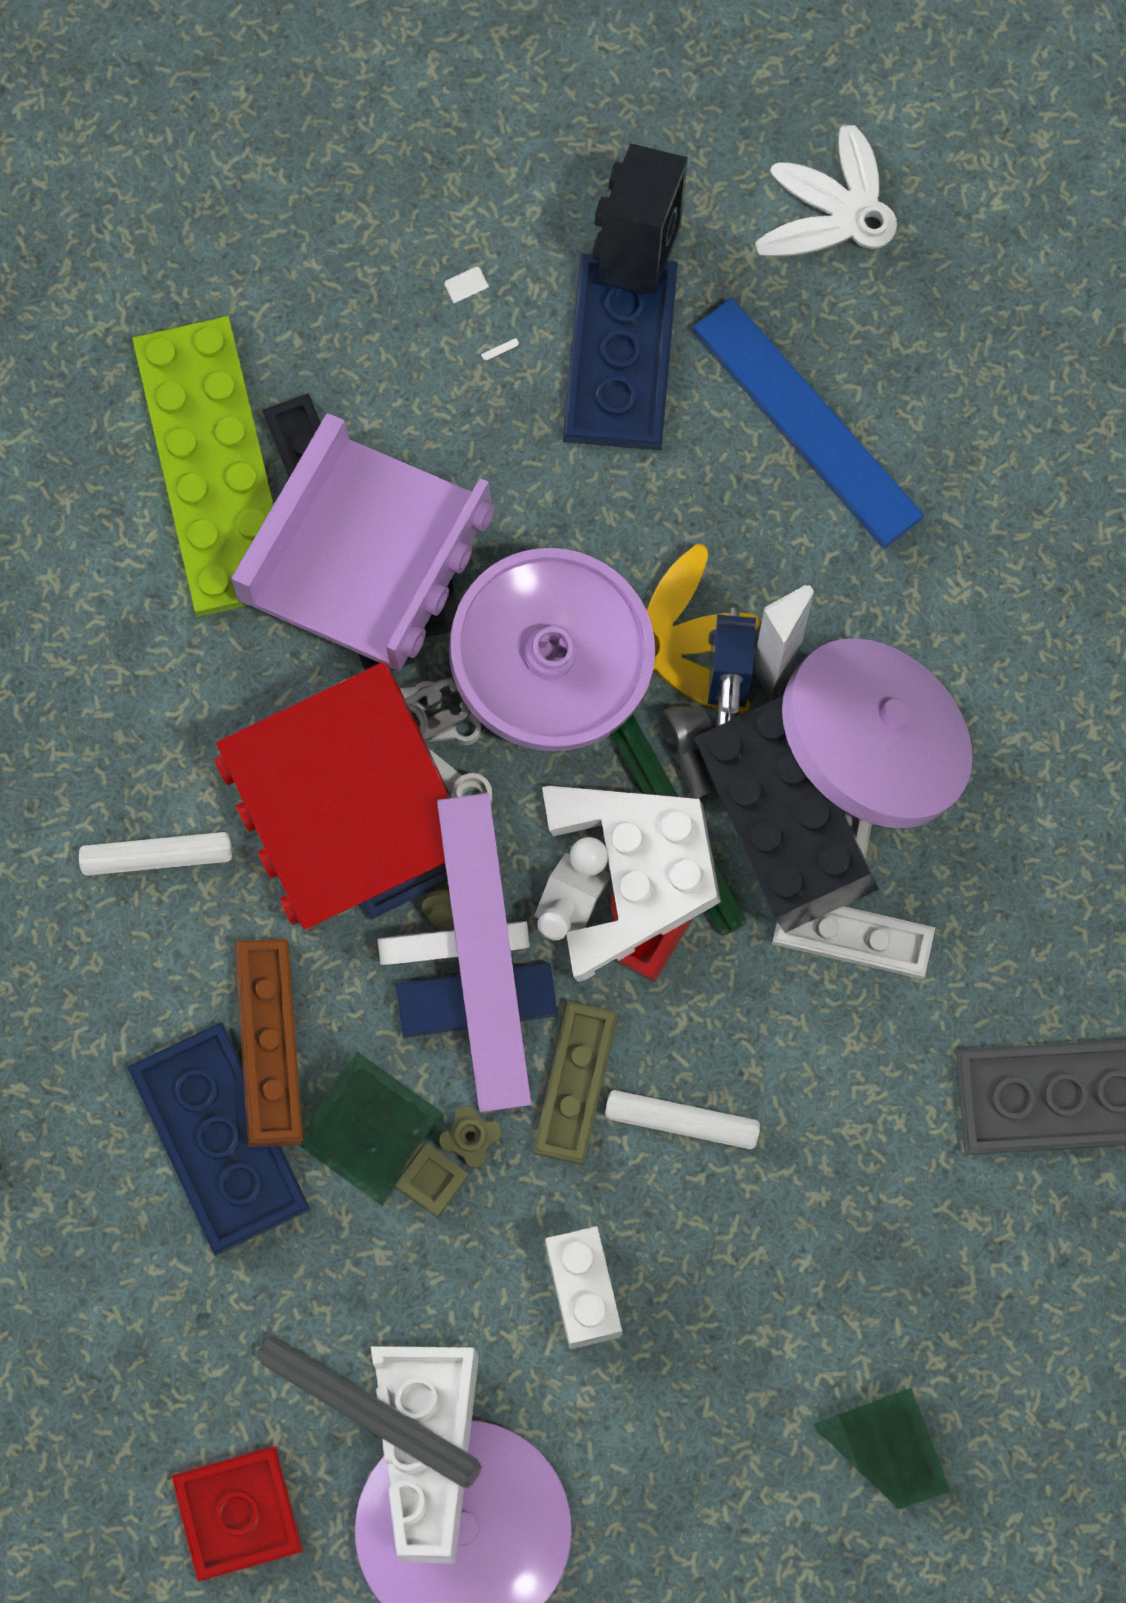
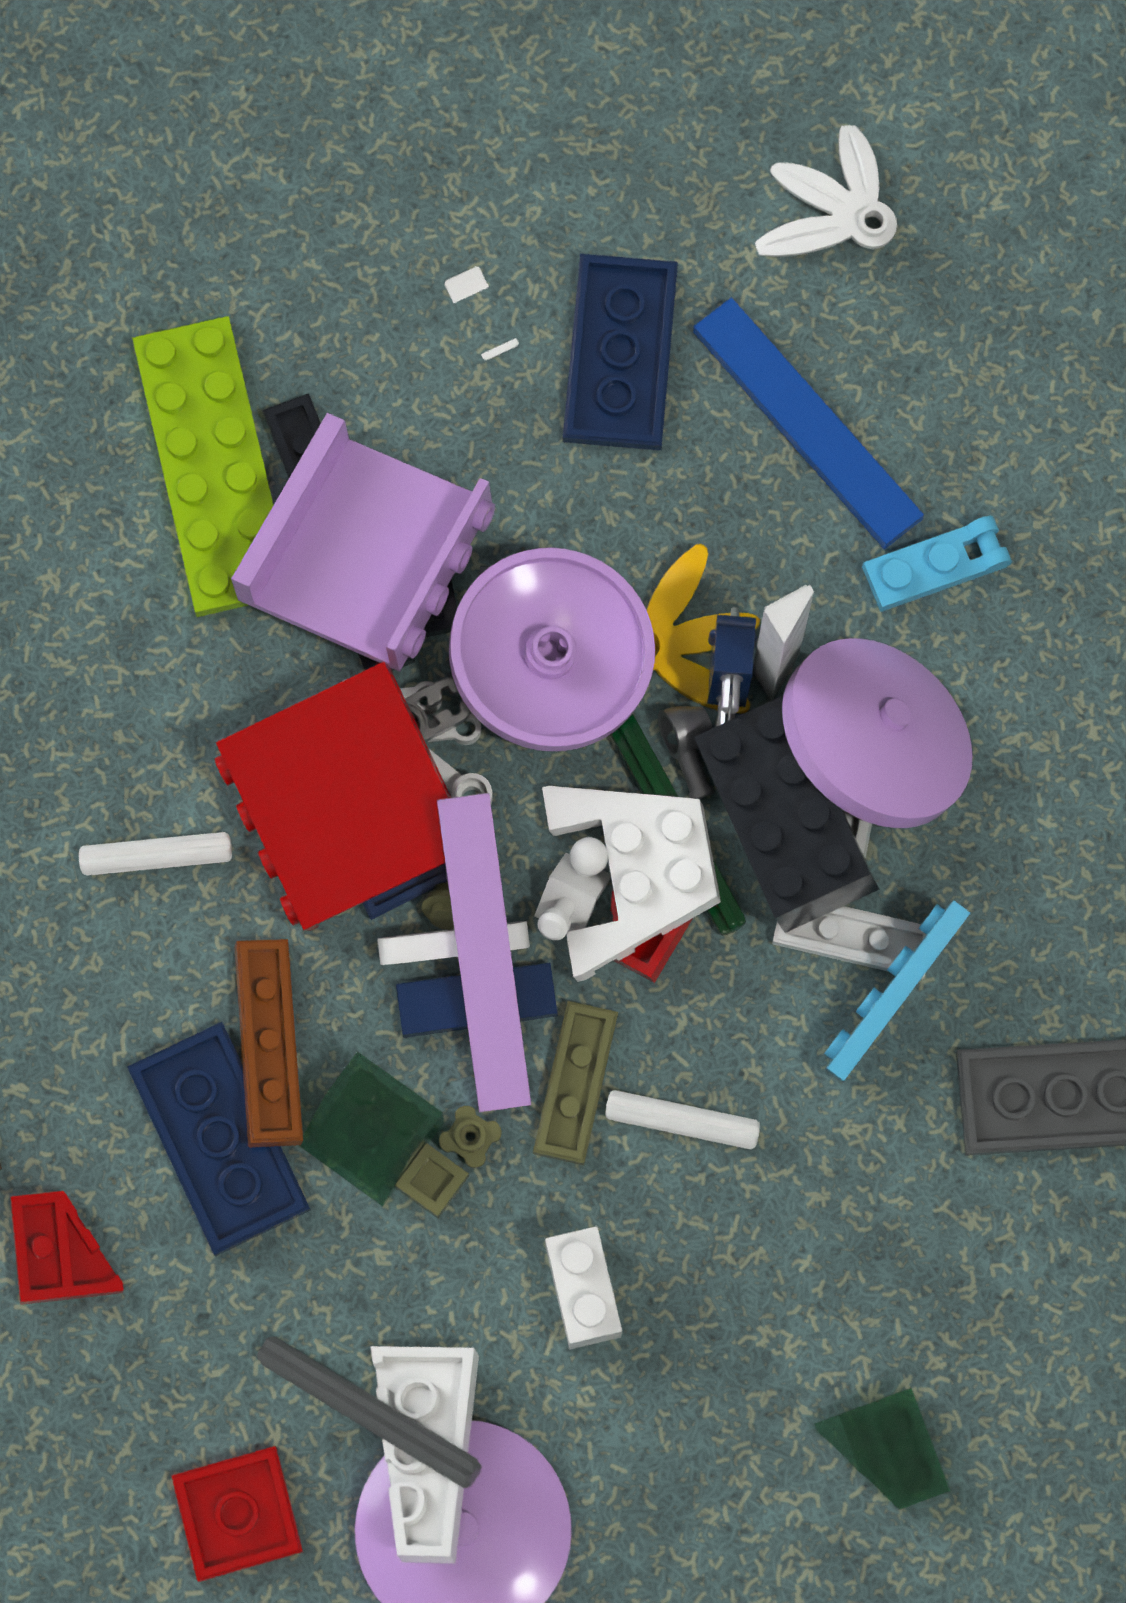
black brick [592,143,688,296] -> none
none -> red wing [10,1191,124,1305]
none -> medium azure plate [824,900,970,1081]
none -> medium azure plate [862,516,1012,612]

